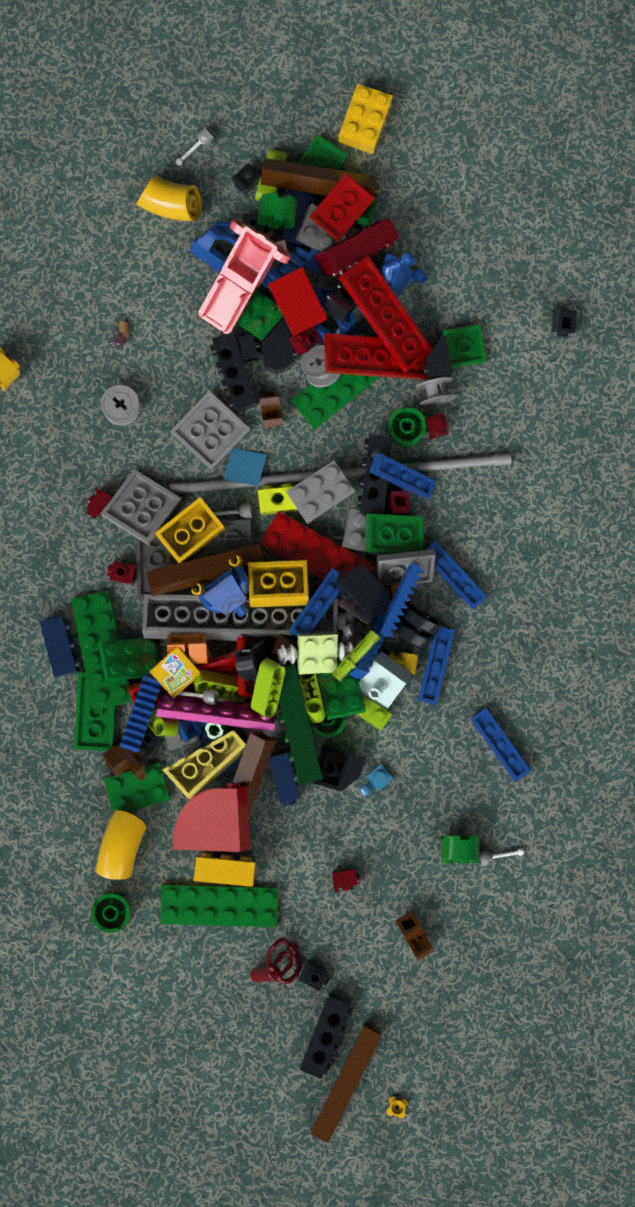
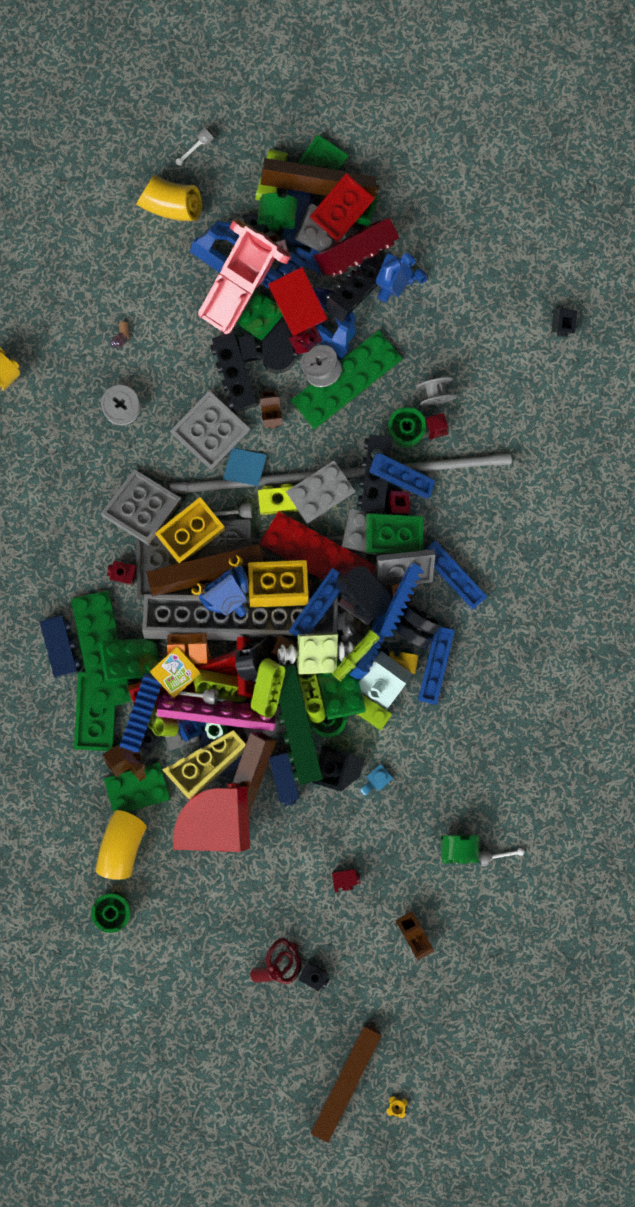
dark red brick [86,487,112,519] -> none
green plate [160,885,278,928] -> none
yellow brick [194,852,256,887] -> none
black brick [232,163,261,195] -> none
black brick [300,994,352,1079] -> none
red plate [324,333,434,380] -> none
yellow brick [338,84,393,155] -> none
red plate [338,256,433,372] -> none
black slope [423,336,452,380] -> none
green plate [442,325,486,369] -> none
blue gear [470,708,531,782] -> none

